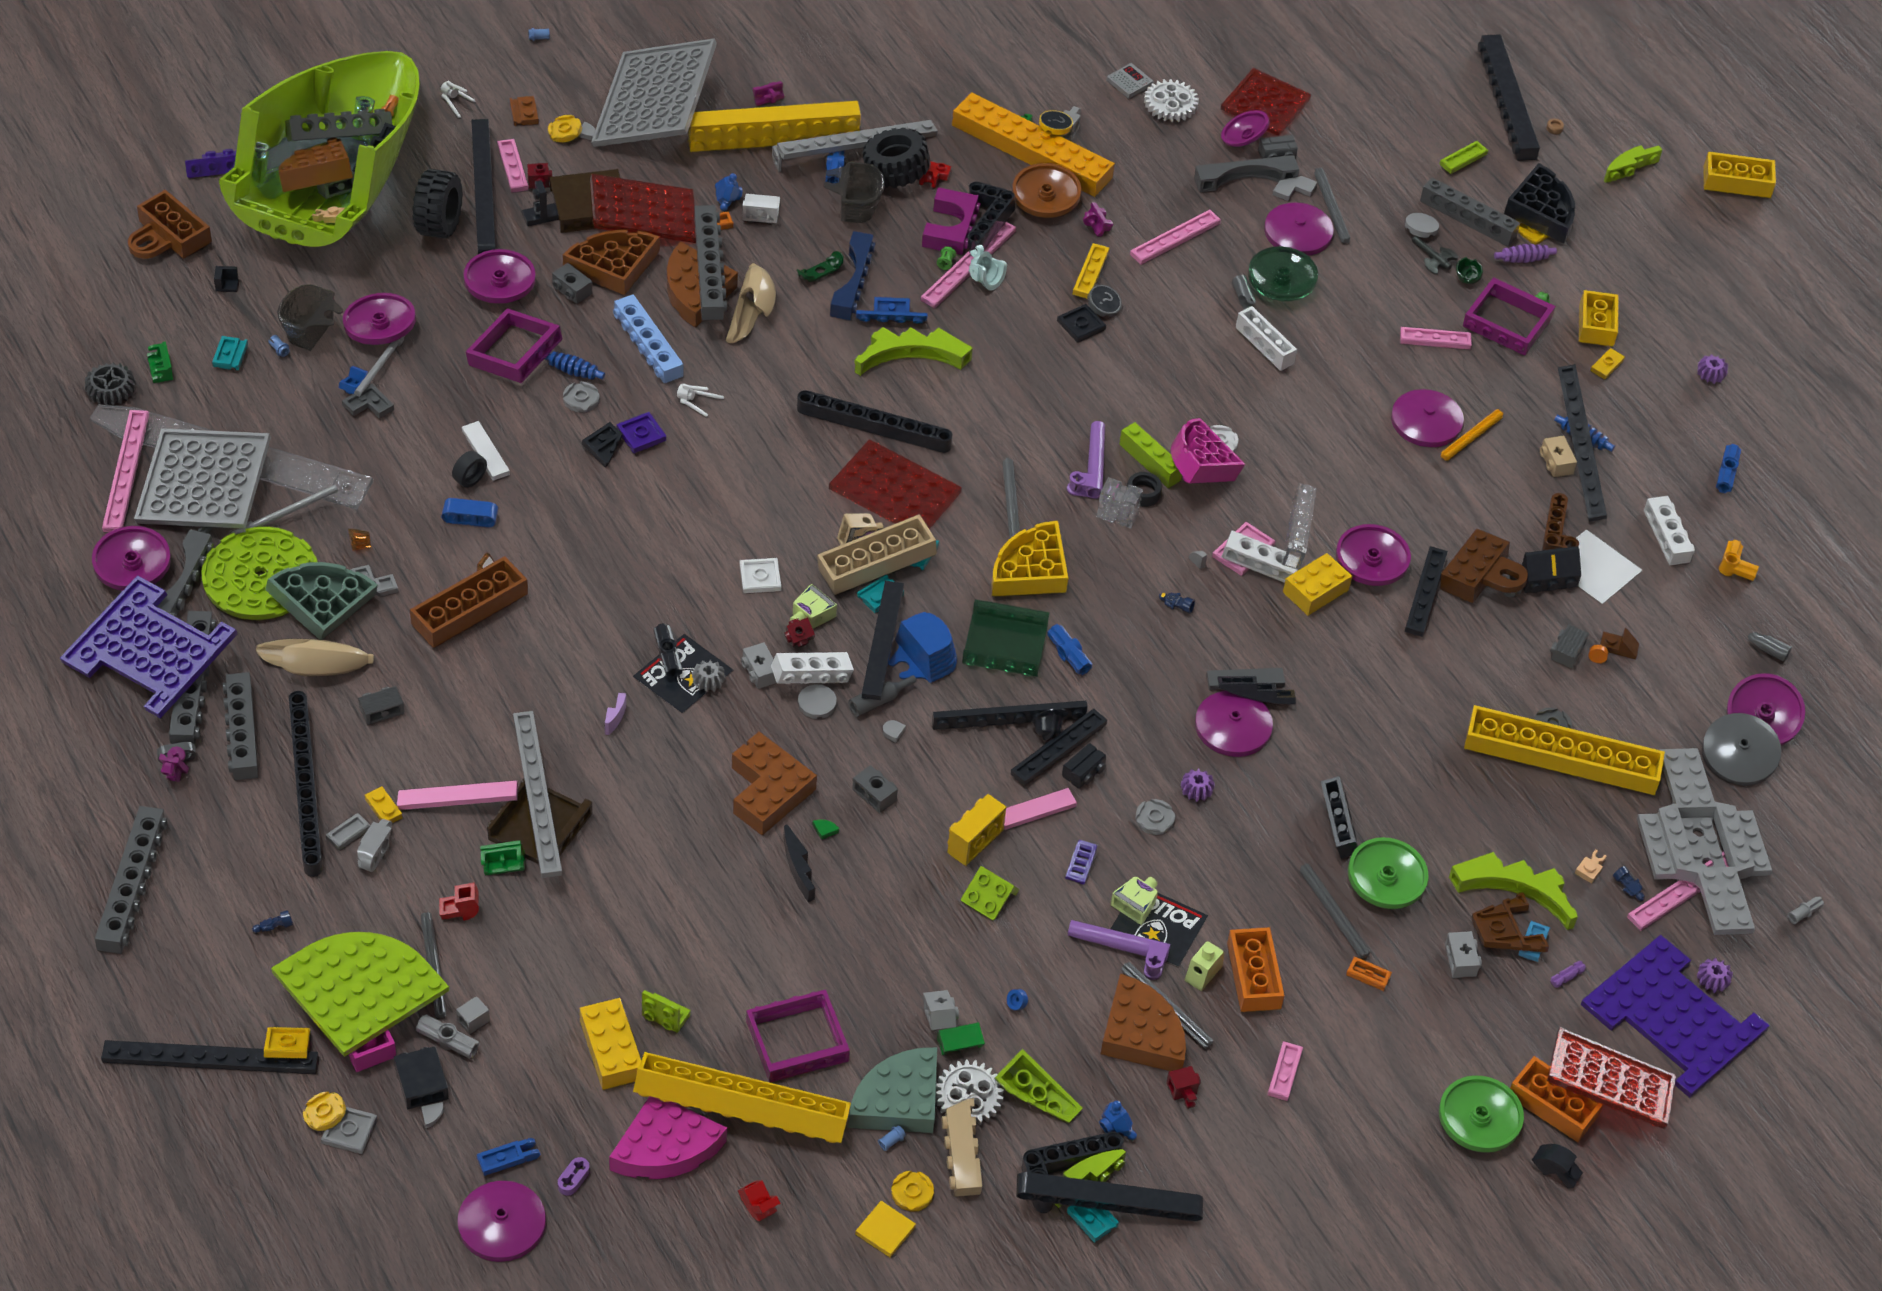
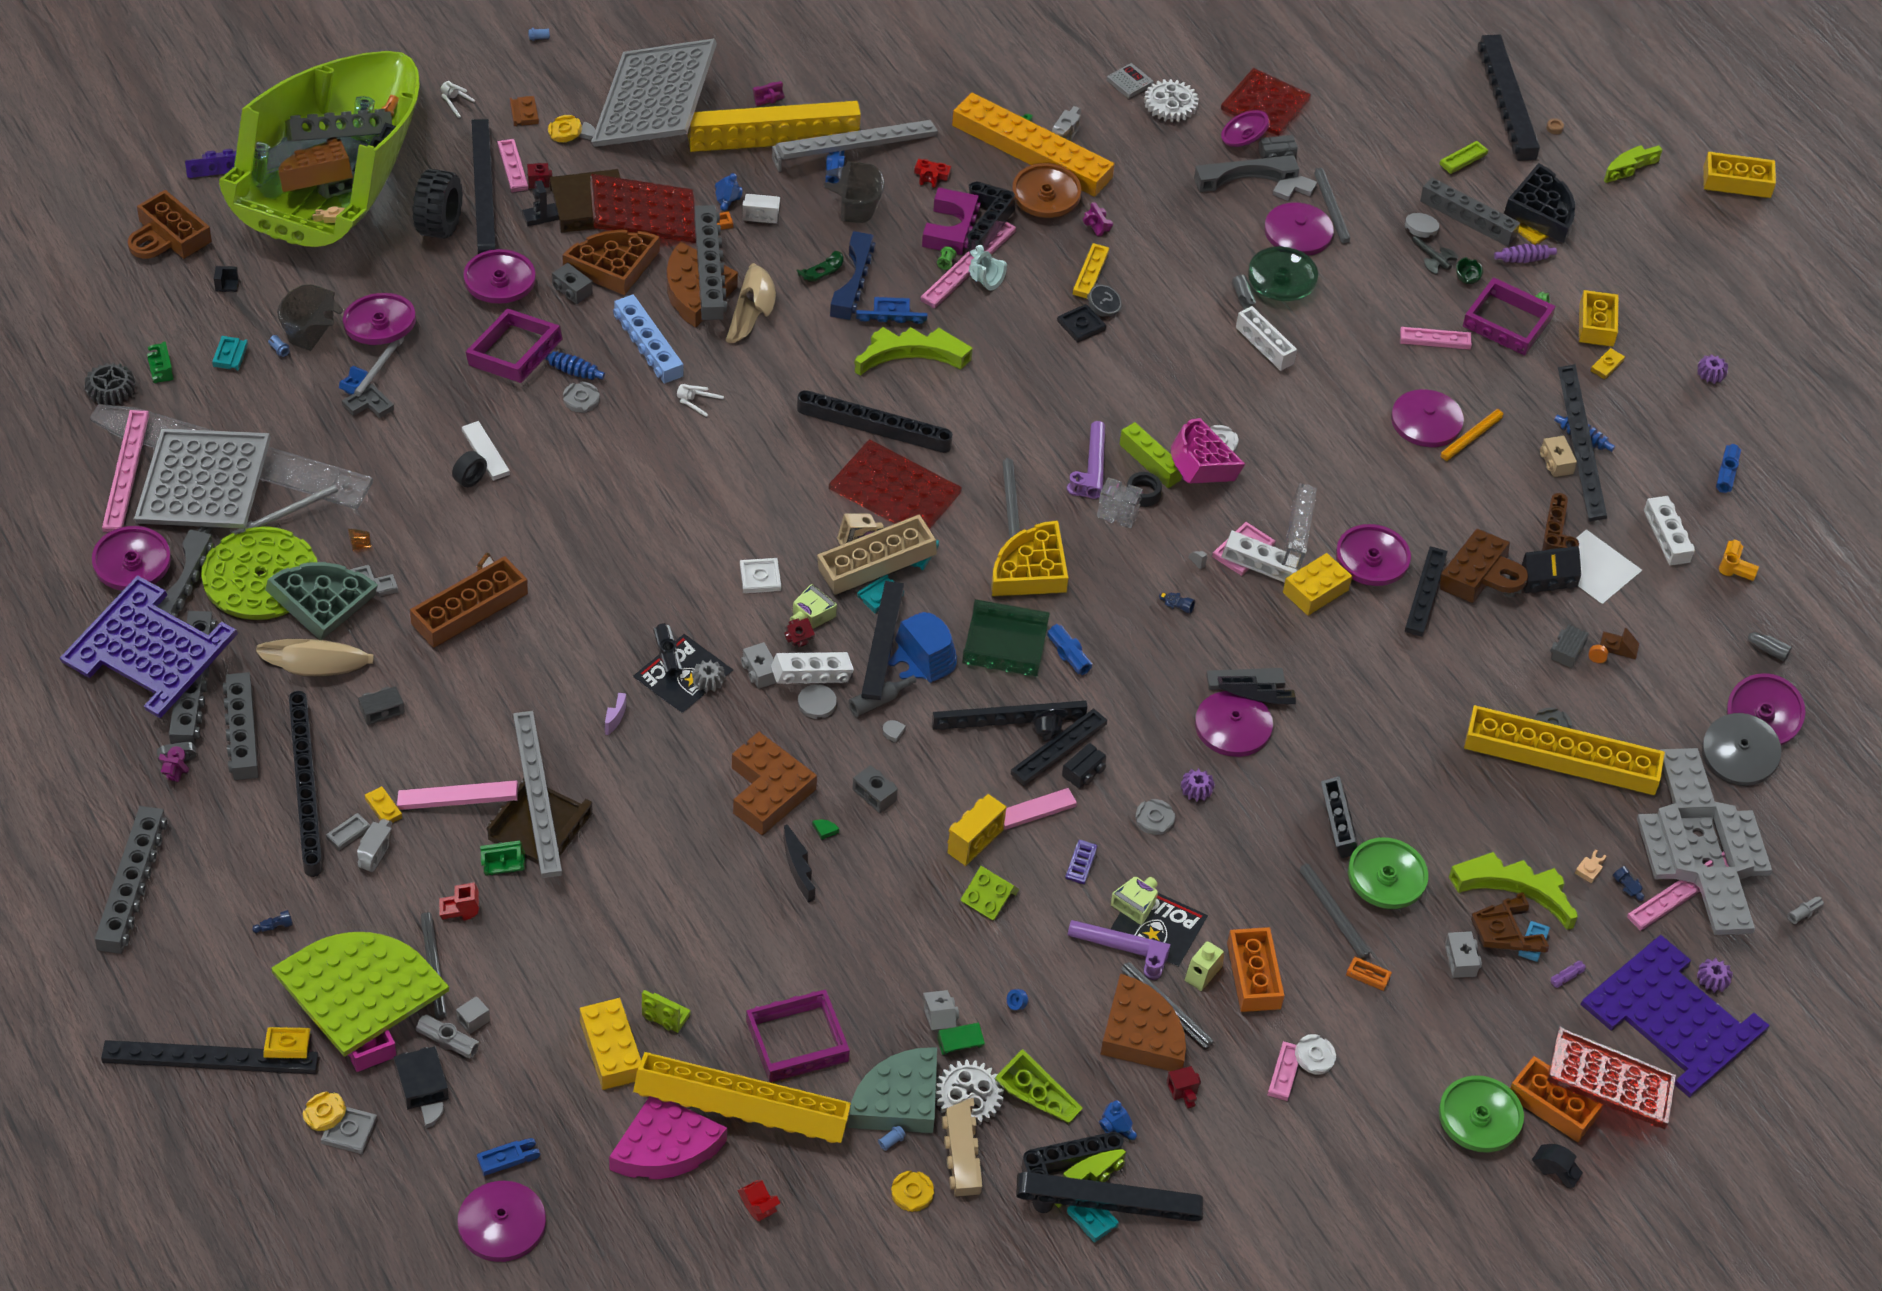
blue beam [441,498,499,527] -> none
medium lavender beam [558,1157,589,1196] -> none
black wing [582,422,622,467] -> none
dark purple plate [617,412,666,453] -> none
yellow tile [855,1201,916,1258] -> none
black tyre [862,128,931,188] -> none
tile [1039,110,1073,135] -> none
bright pink tile [1130,210,1221,265] -> none
none -> white tile [1295,1034,1336,1075]

